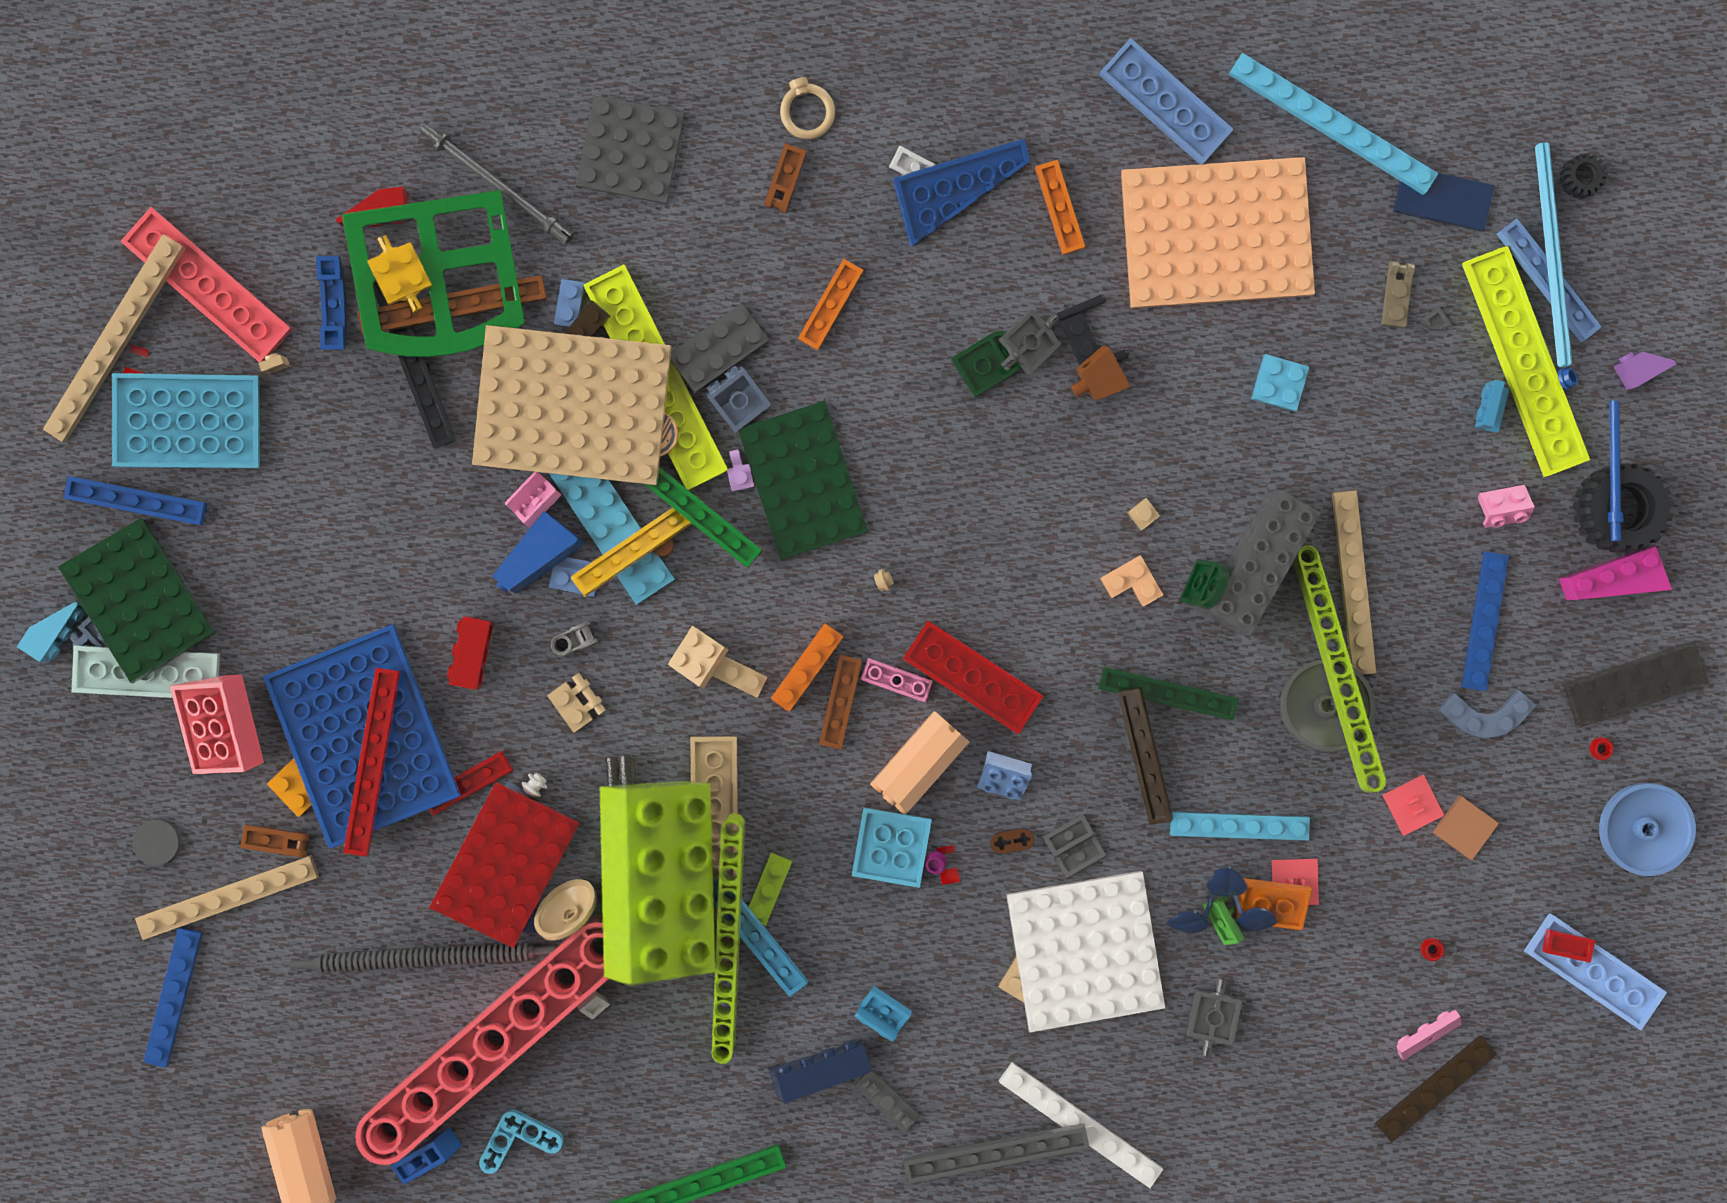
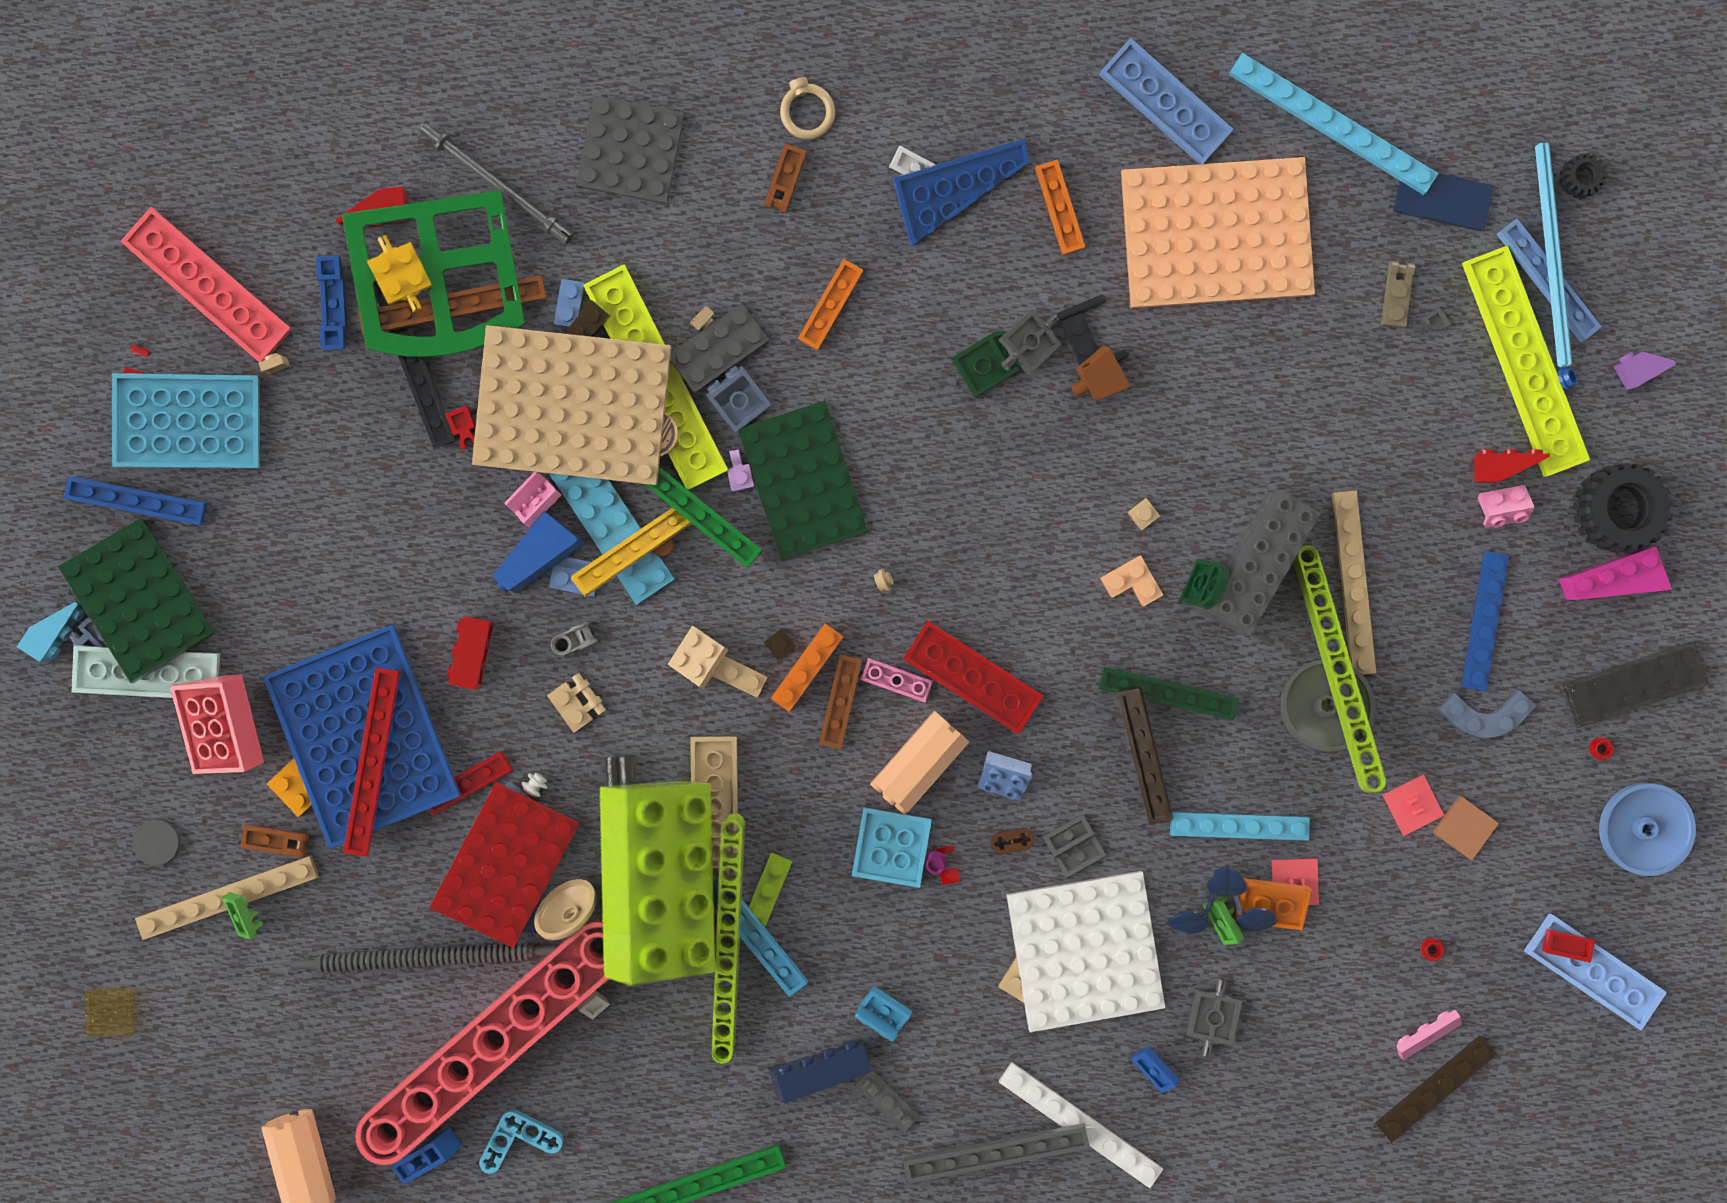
tan plate [43,234,186,442] -> none
blue plate [143,927,203,1068] -> none
medium azure plate [1251,354,1309,412] -> none
dark azure bracket [1475,380,1509,433] -> none
blue bar [1608,401,1623,541] -> none
none -> clear yellow tile [85,987,135,1037]
none -> bright green plate [222,892,263,940]
none -> red plate [445,406,476,450]
none -> tan plate [690,306,714,330]
none -> dark brown plate [764,628,796,660]
none -> blue plate [1131,1046,1180,1093]
none -> red slope [1473,449,1550,483]

